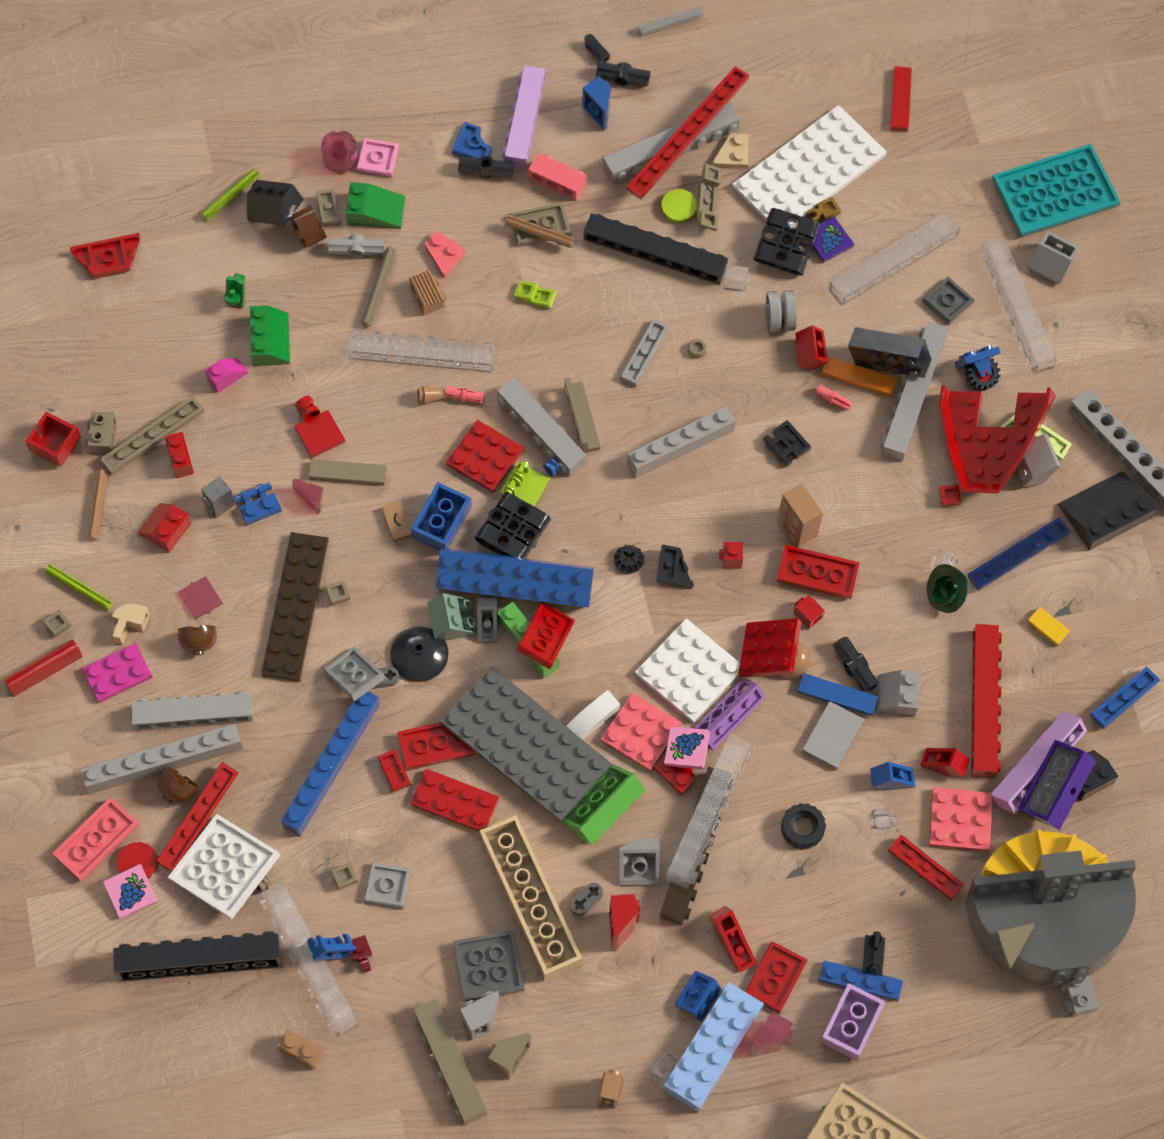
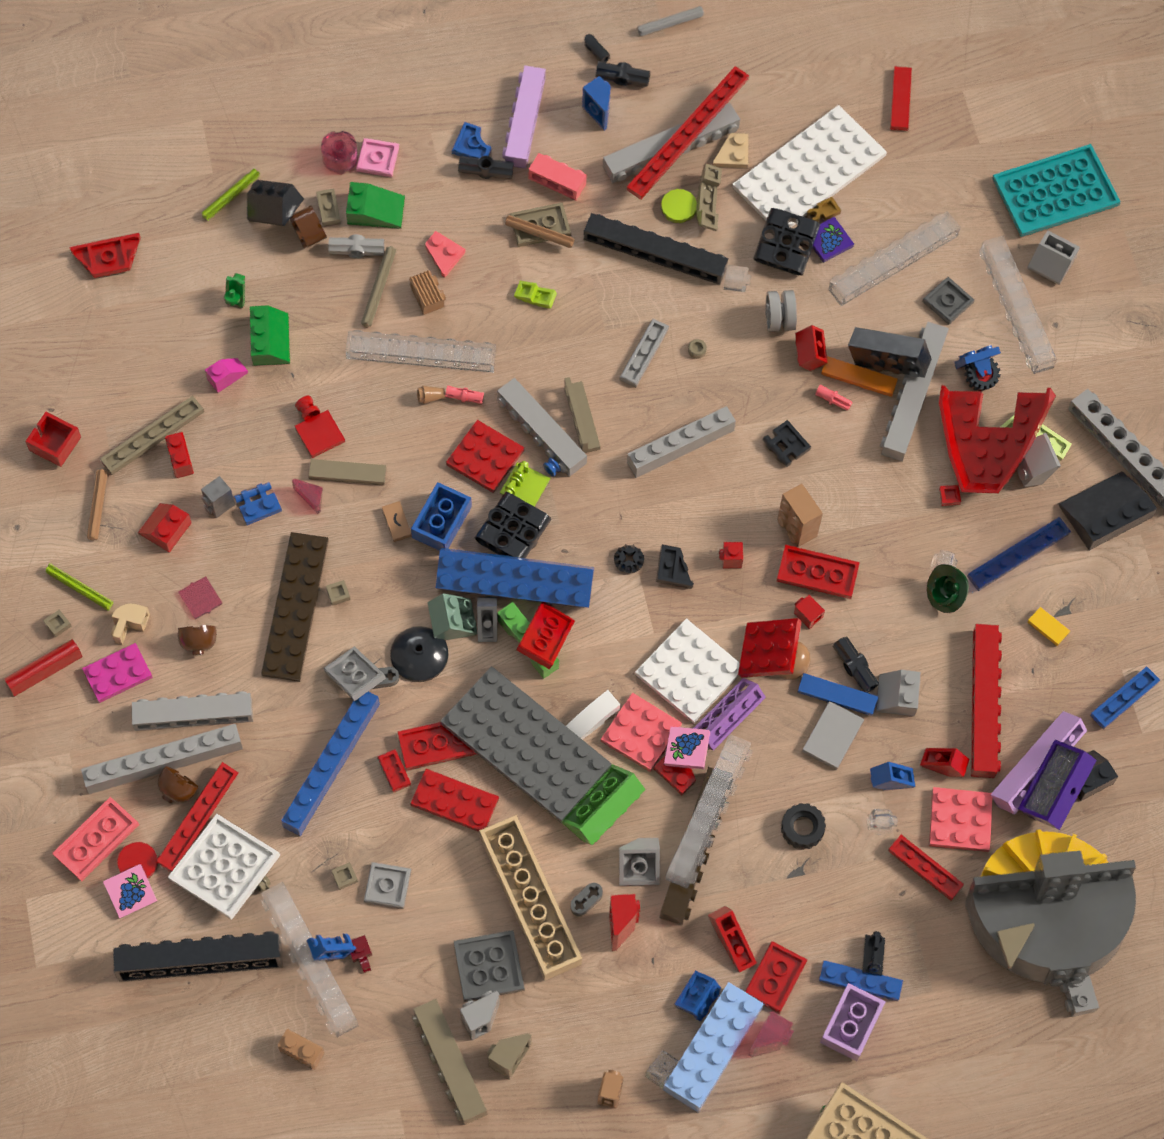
dark tan brick [85,411,117,454] -> none

